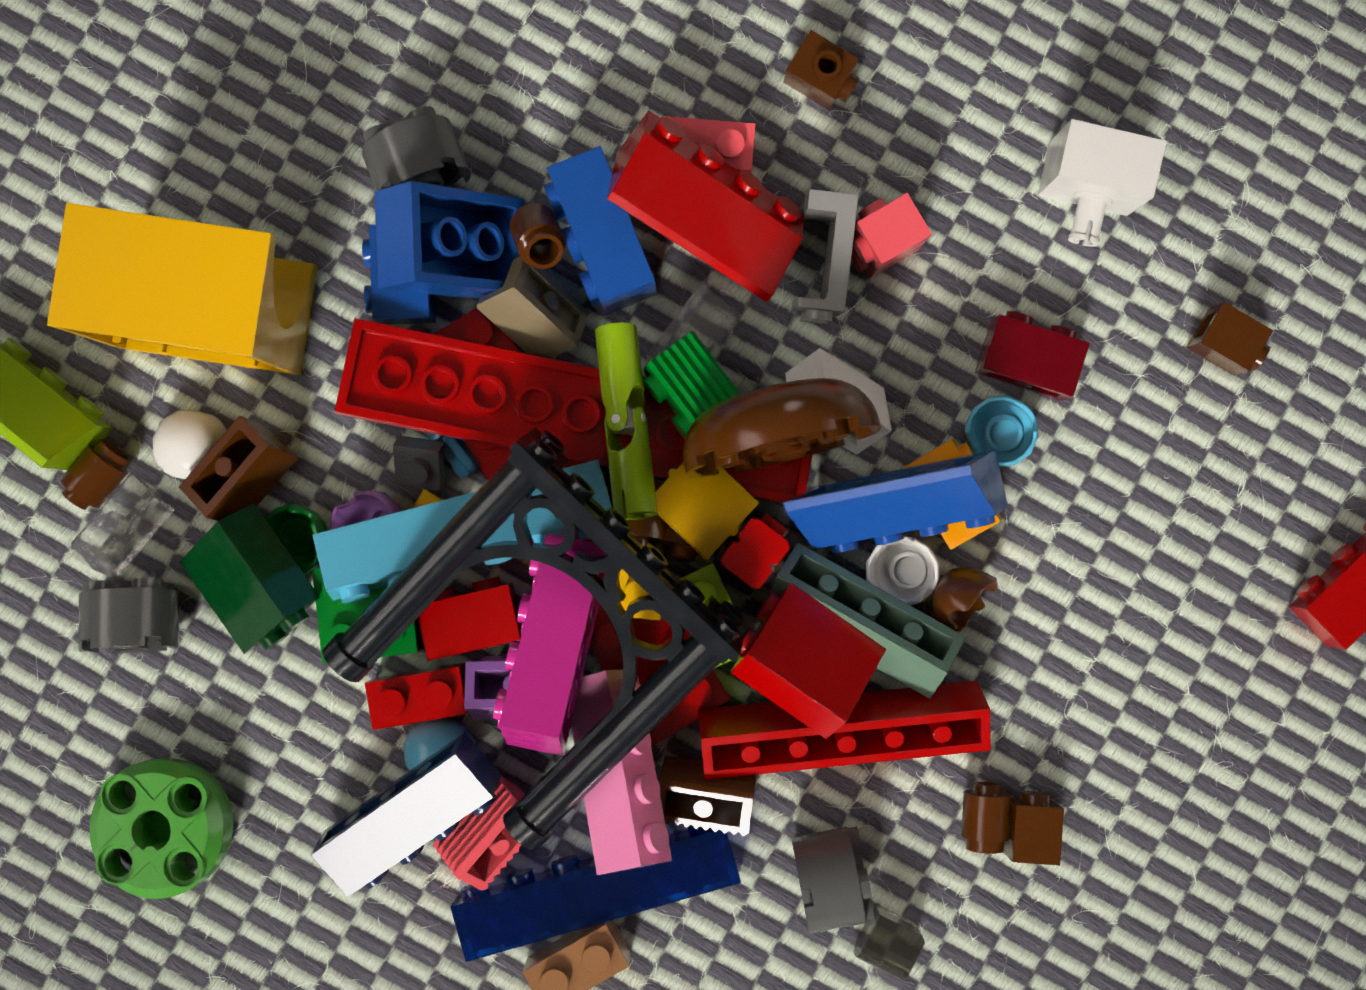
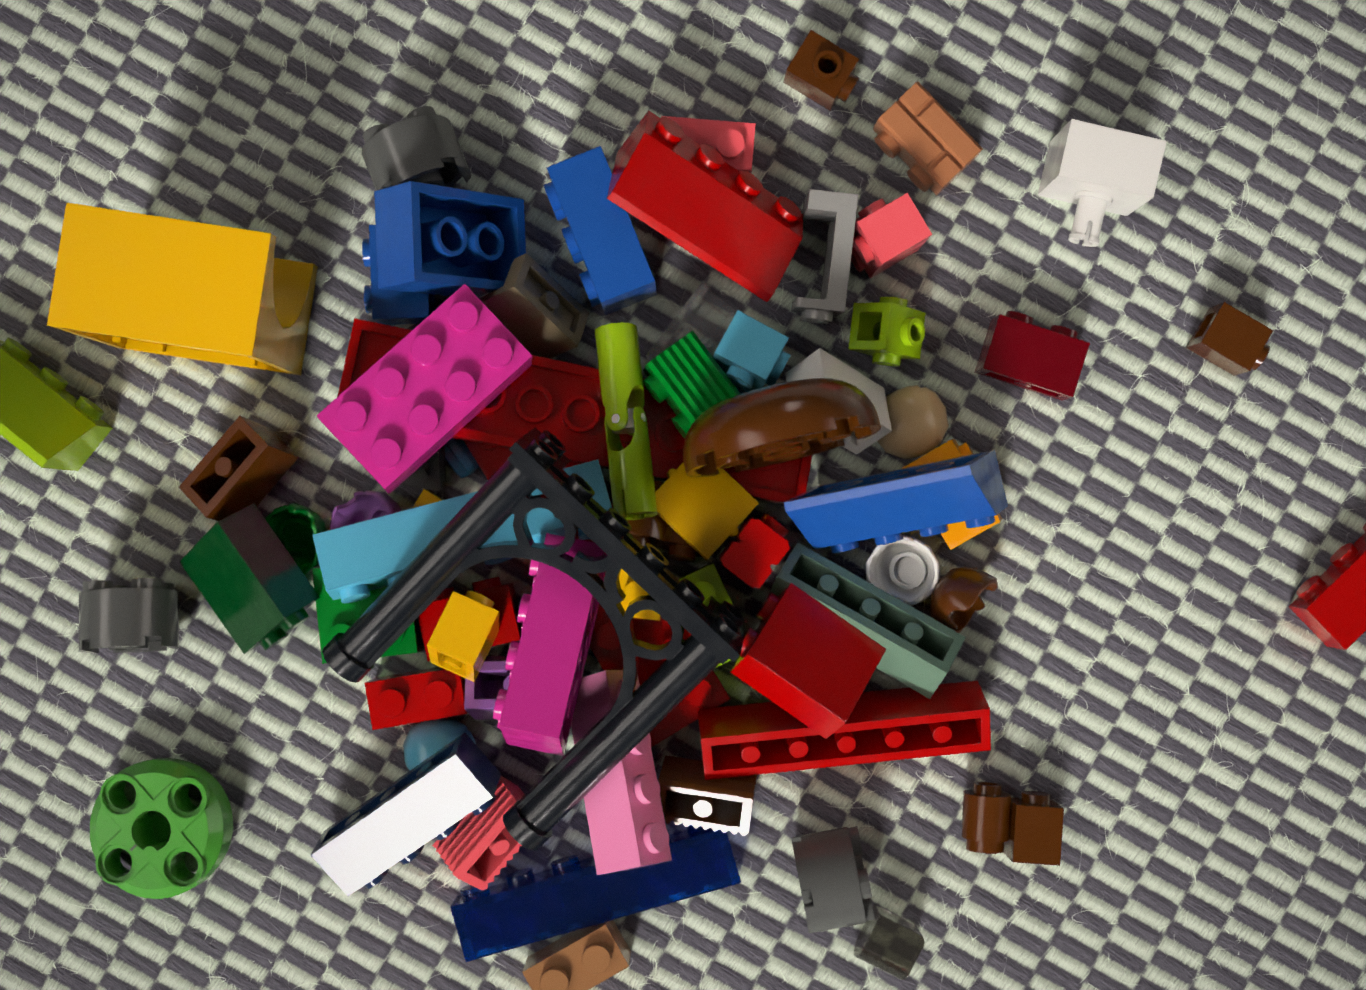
reddish brown brick [60,438,132,510] -> none
clear slope [71,472,175,578] -> none
white hair [153,410,227,479] -> none
reddish brown brick [510,203,566,269] -> none
medium azure hair [965,395,1039,467] -> none
none -> dark pink brick [317,284,532,494]
none -> yellow brick [427,591,499,682]
none -> medium azure brick [713,310,791,394]
none -> lime brick [848,297,926,367]
none -> nougat brick [873,81,983,196]
none -> tan hair [877,385,949,459]

